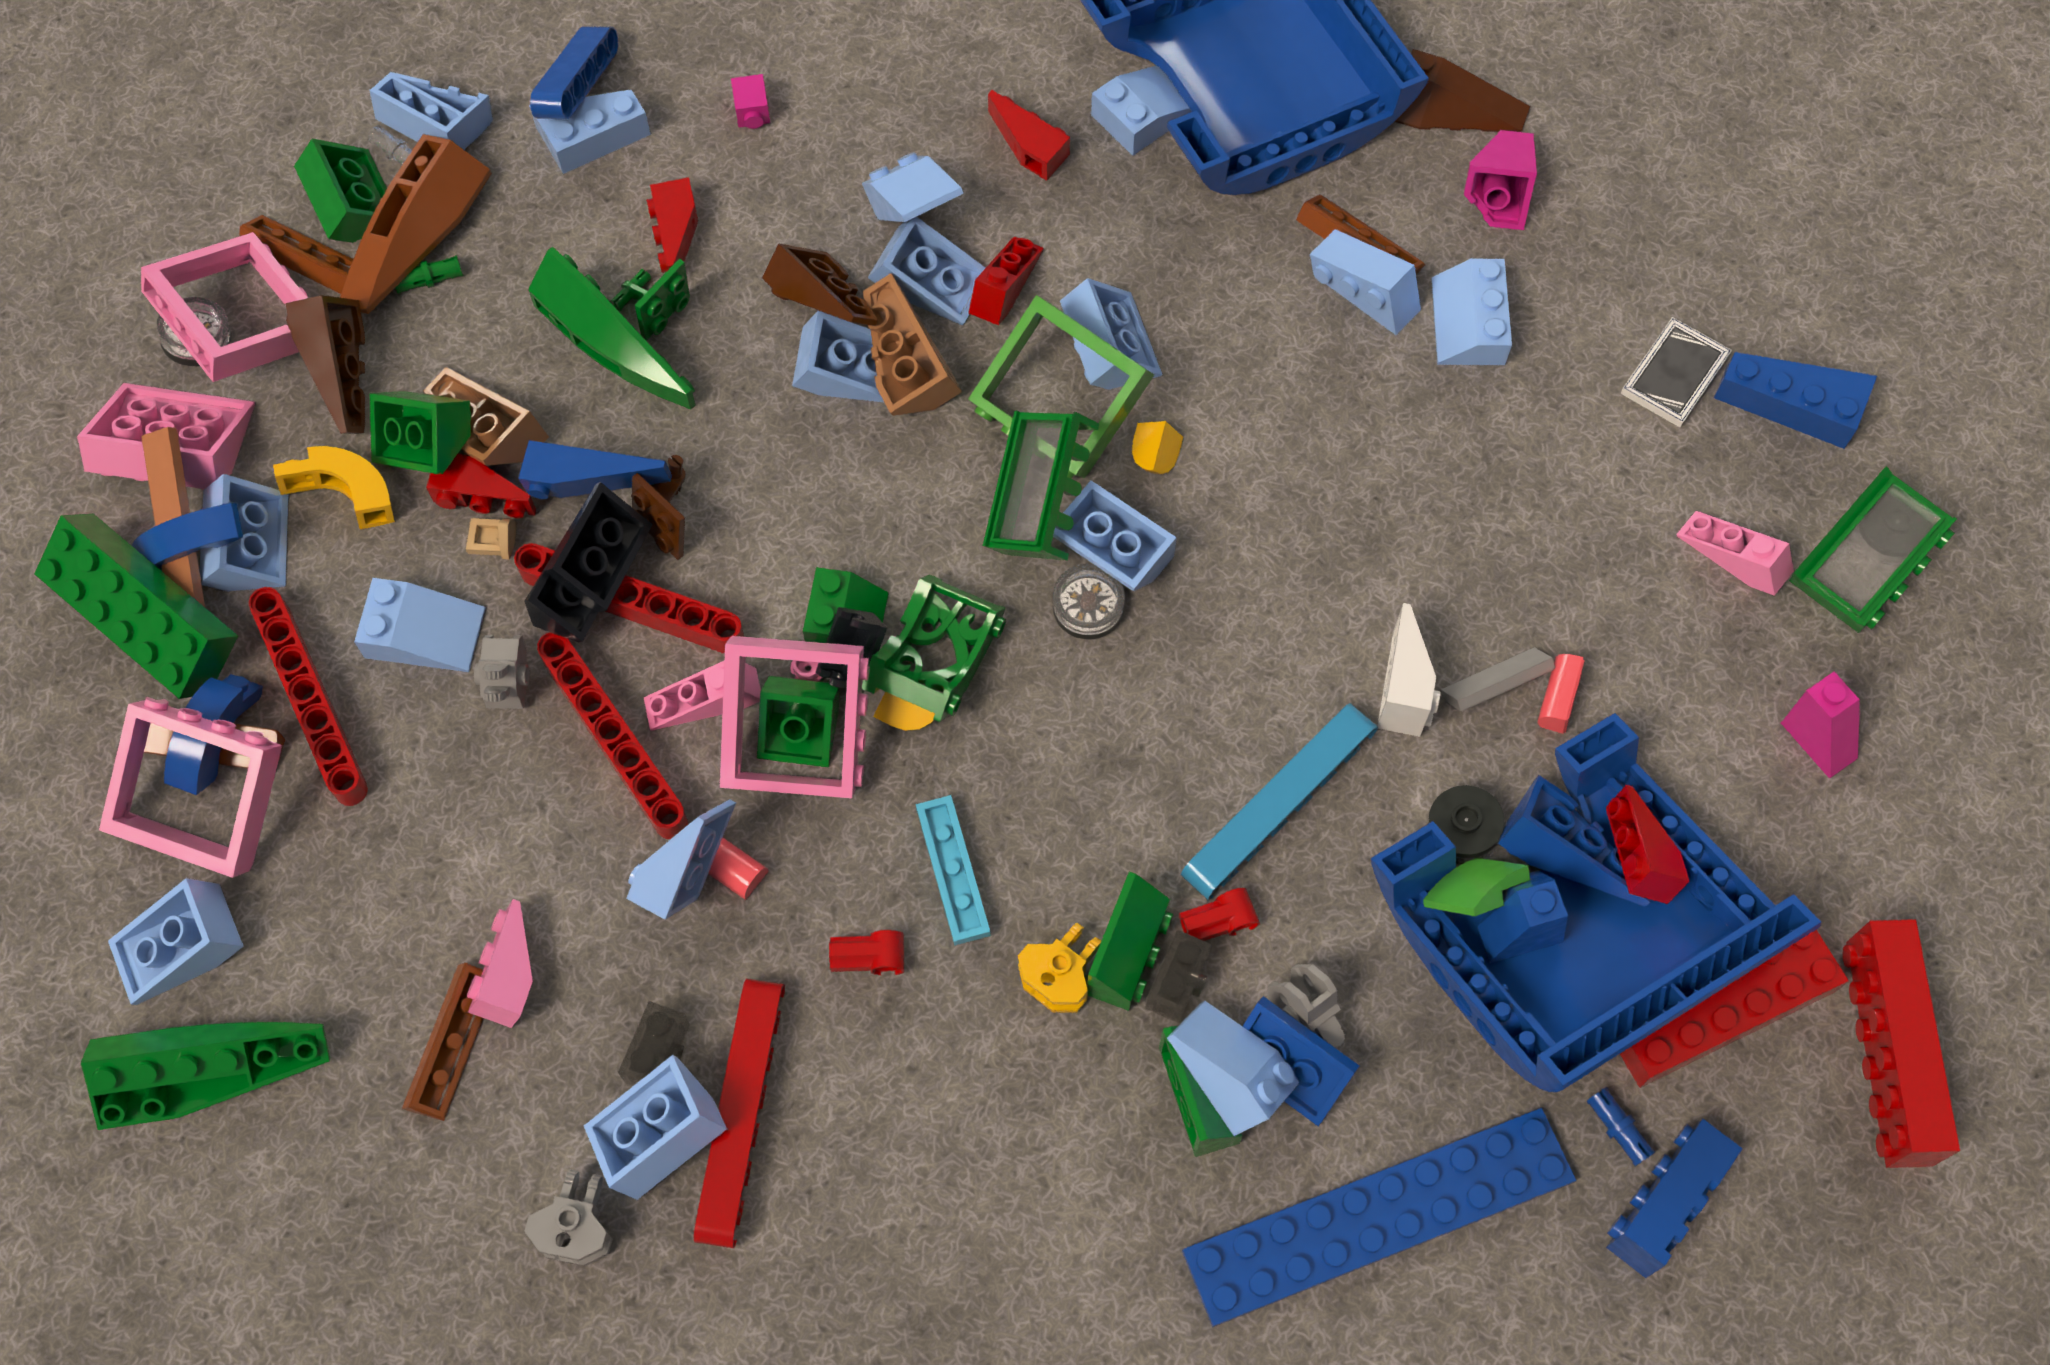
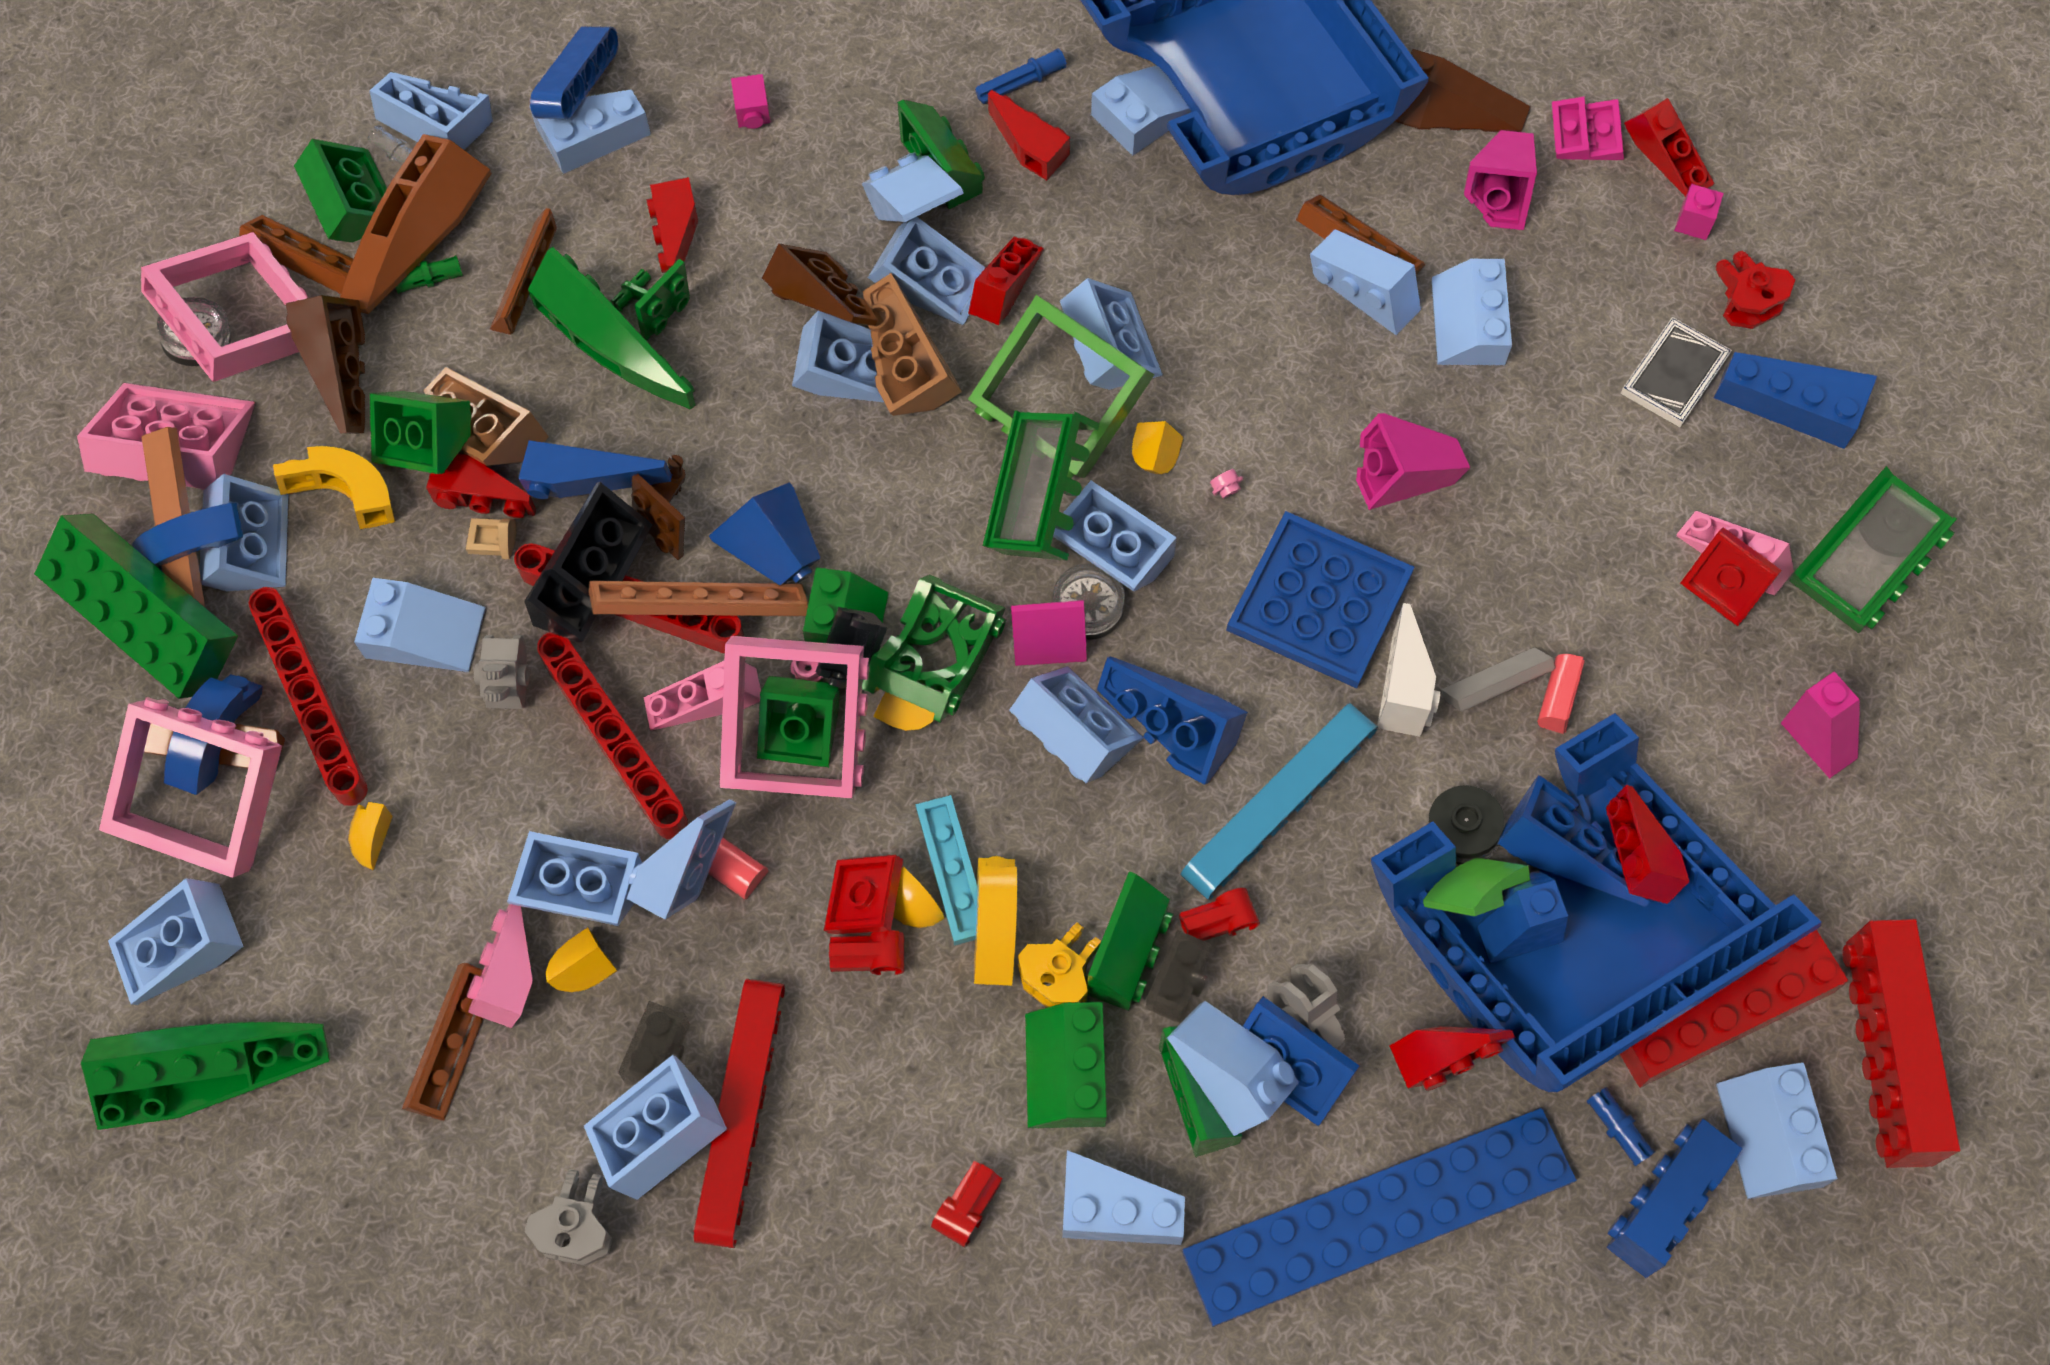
none -> yellow brick [348,802,393,870]
none -> dark orange slope [490,208,557,335]
none -> light blue slope [507,831,643,926]
none -> yellow brick [545,927,617,992]
none -> nougat tile [589,581,808,616]
none -> blue slope [709,482,820,585]
none -> red tile [824,855,903,934]
none -> yellow brick [893,866,945,928]
none -> green slope [897,100,985,210]
none -> red piece [931,1161,1003,1248]
none -> yellow arch [974,856,1017,986]
none -> blue axle [975,48,1067,104]
none -> light blue slope [1009,666,1144,783]
none -> dark pink slope [1011,600,1087,666]
none -> green slope [1025,1002,1107,1128]
none -> light blue wedge [1062,1150,1185,1245]
none -> blue wedge [1097,656,1248,785]
none -> bright pink plate [1210,469,1243,499]
none -> blue plate [1226,511,1415,688]
none -> dark pink slope [1356,413,1470,510]
none -> red slope [1389,1026,1515,1091]
none -> dark pink slope [1552,96,1624,160]
none -> red slope [1624,98,1714,197]
none -> dark pink brick [1674,184,1724,240]
none -> red tile [1680,527,1782,627]
none -> red hinge [1715,250,1795,329]
none -> light blue slope [1716,1062,1837,1199]

